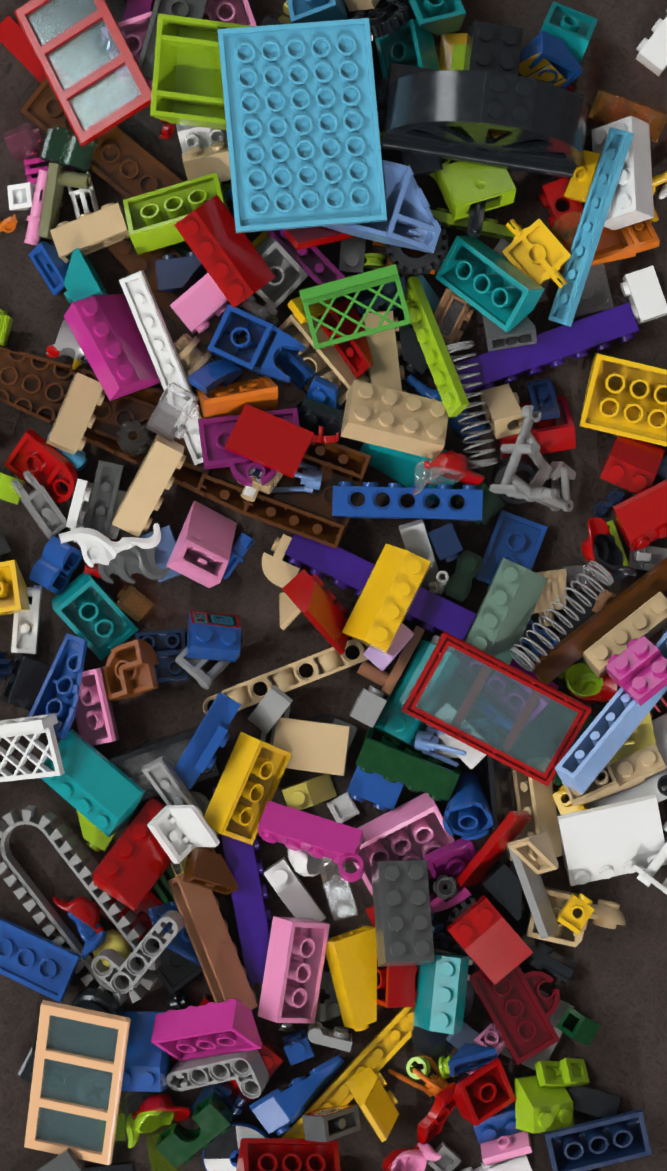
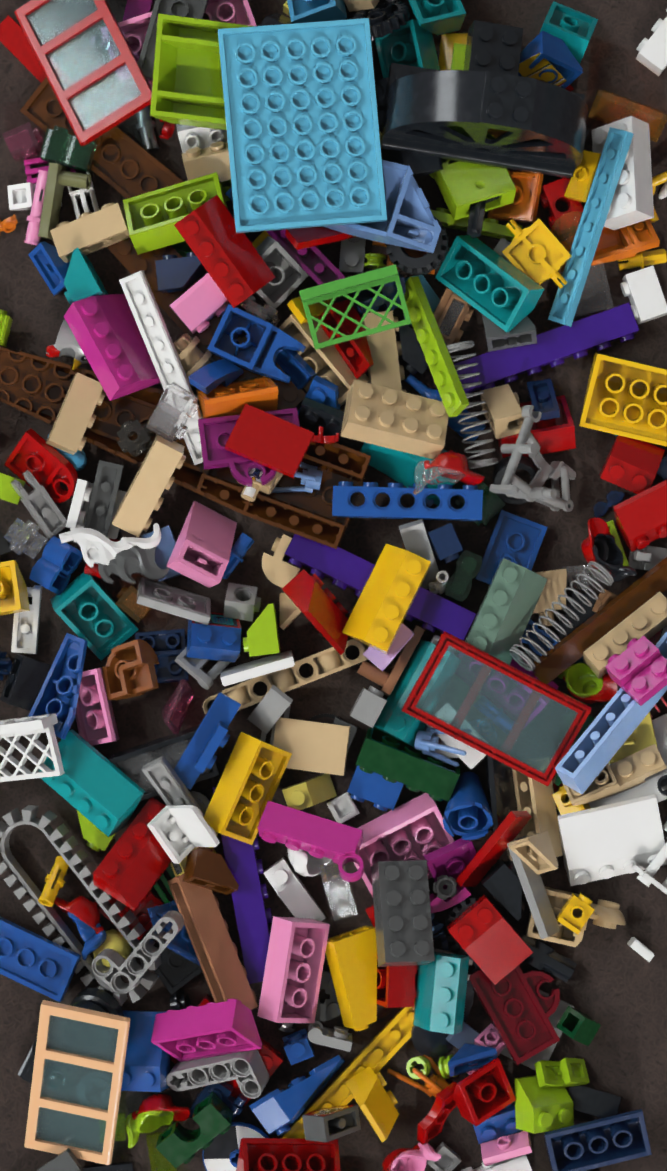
none -> clear brick [3,517,48,559]
none -> yellow pin [38,856,69,907]
none -> flat silver pin [136,105,159,152]
none -> light grey tile [136,577,211,625]
none -> clear pink slope [161,679,195,735]
none -> white tile [220,650,295,686]
none -> light grey brick [223,583,261,622]
none -> lime slope [243,603,281,657]
none -> orange plate [487,170,544,223]
none -> yellow axle [618,248,667,271]
none -> white tile [627,937,655,962]

